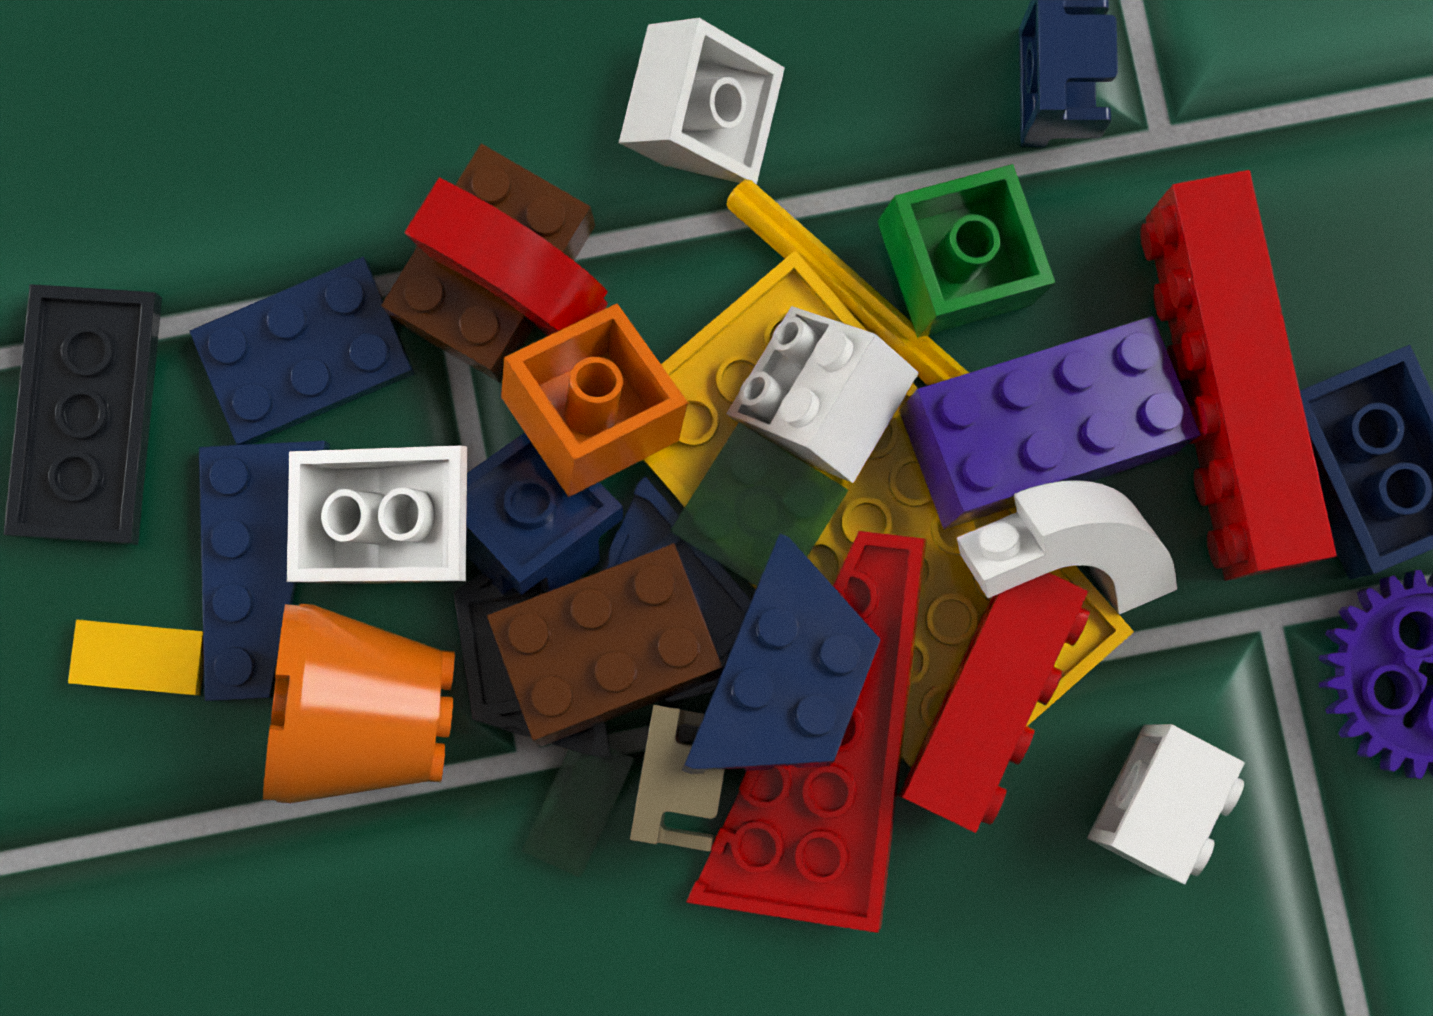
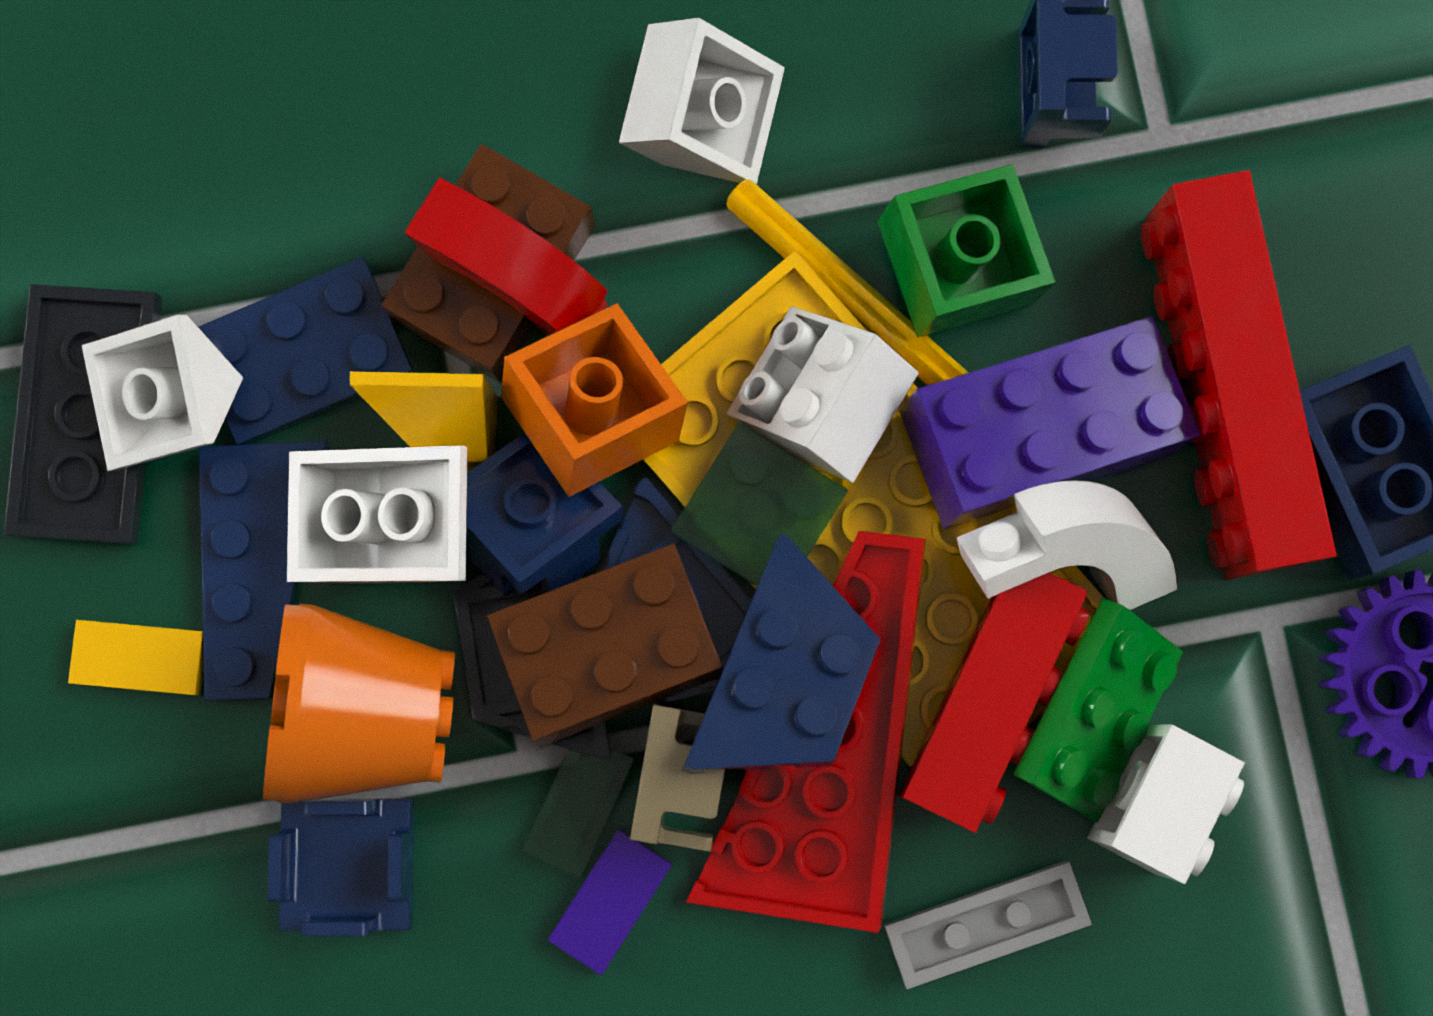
none -> white slope [82,315,243,471]
none -> dark blue panel [268,798,414,936]
none -> yellow slope [350,371,498,473]
none -> dark purple tile [548,828,673,976]
none -> light grey plate [883,860,1092,989]
none -> green plate [1013,598,1183,823]

